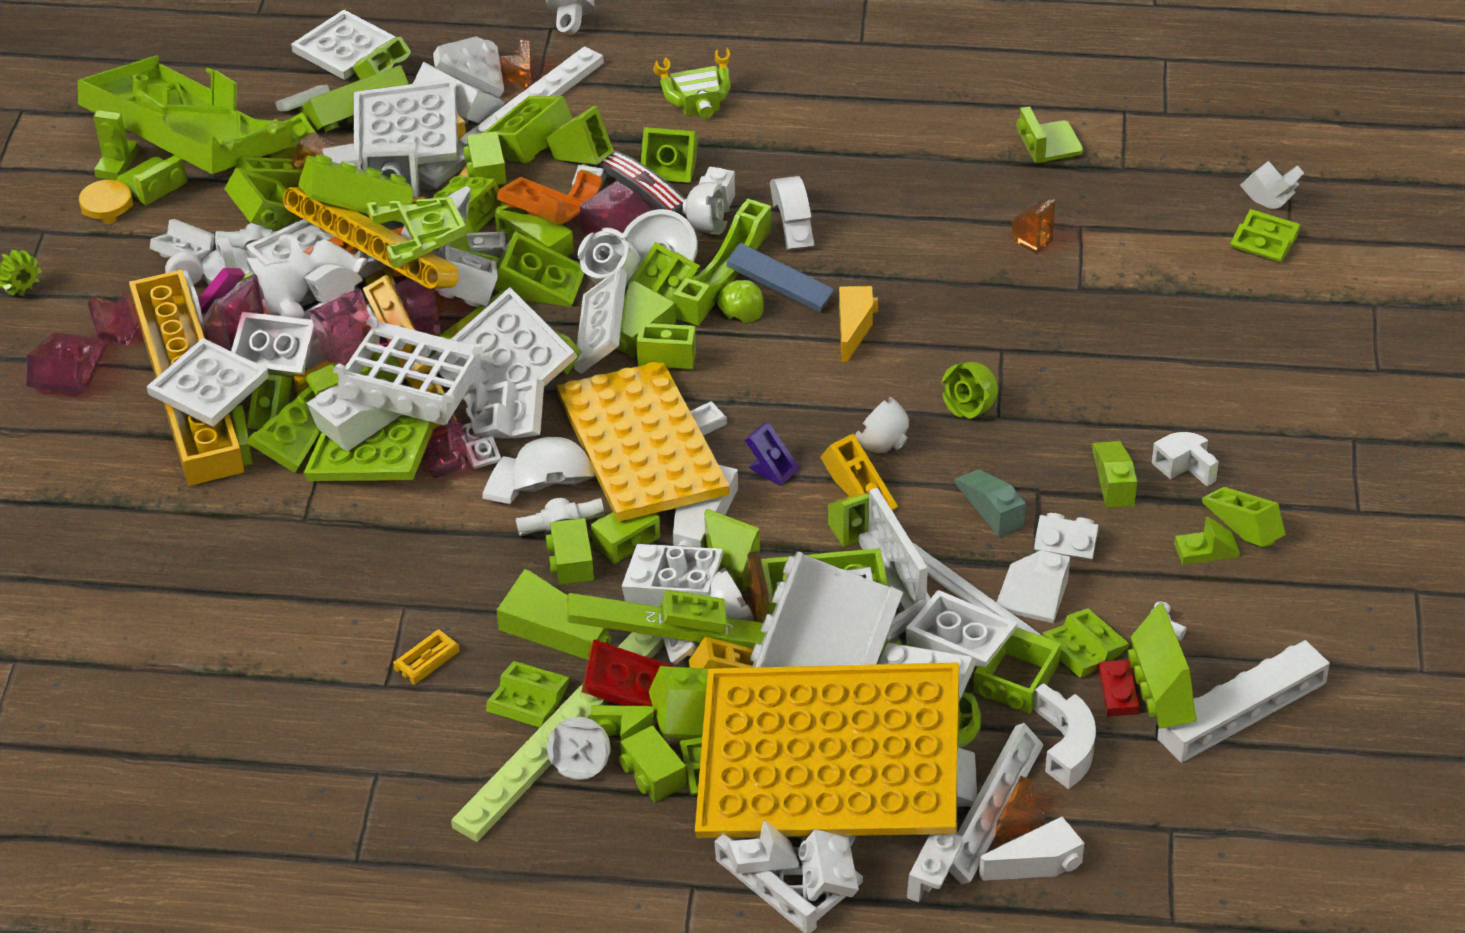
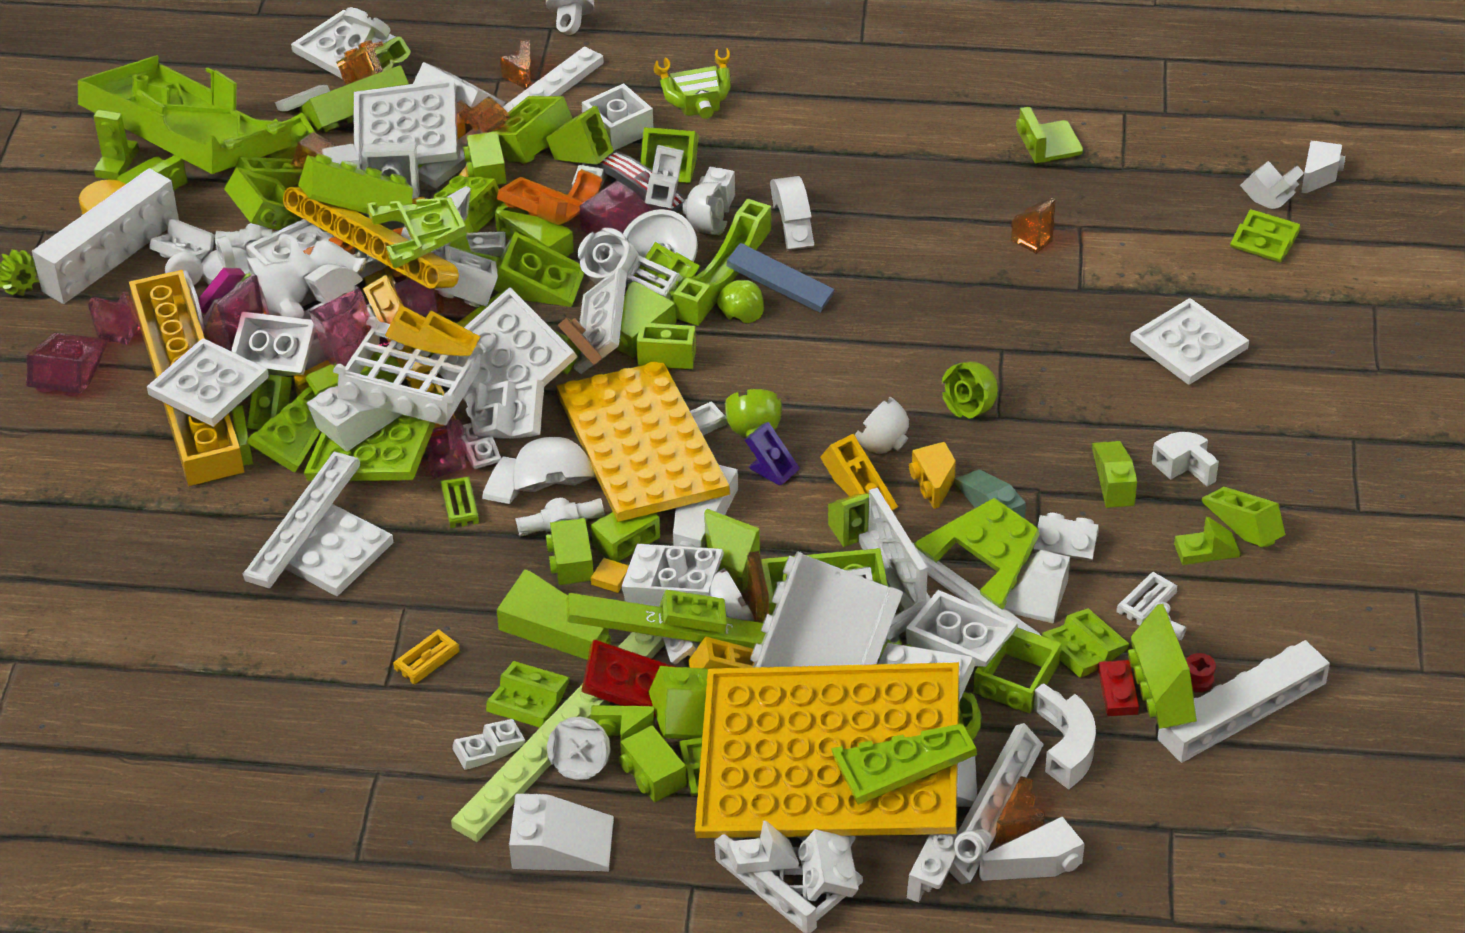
white plate [433,36,504,98] -> none
yellow slope [839,286,878,362] -> none
none -> white brick [32,168,179,304]
none -> white tile [243,452,360,589]
none -> white plate [285,504,394,596]
none -> clear orange bracket [336,40,384,85]
none -> white tile [343,7,391,56]
none -> yellow slope [385,305,481,356]
none -> lime tile [441,477,479,529]
none -> white slope [452,719,525,770]
none -> clear orange bracket [457,96,511,133]
none -> white slope [509,794,614,872]
none -> medium nougat wing [558,318,602,365]
none -> white brick [582,83,653,151]
none -> yellow tile [591,558,629,593]
none -> white tile [626,255,683,299]
none -> white brick [645,145,684,208]
none -> lime cylinder [725,389,782,438]
none -> lime wing [831,723,977,805]
none -> yellow slope [909,442,956,509]
none -> lime wing [914,498,1040,610]
none -> white cone [954,829,992,863]
none -> white tile [1117,572,1177,626]
none -> white plate [1130,298,1249,385]
none -> red wheel [1186,653,1216,692]
none -> white slope [1301,140,1346,193]

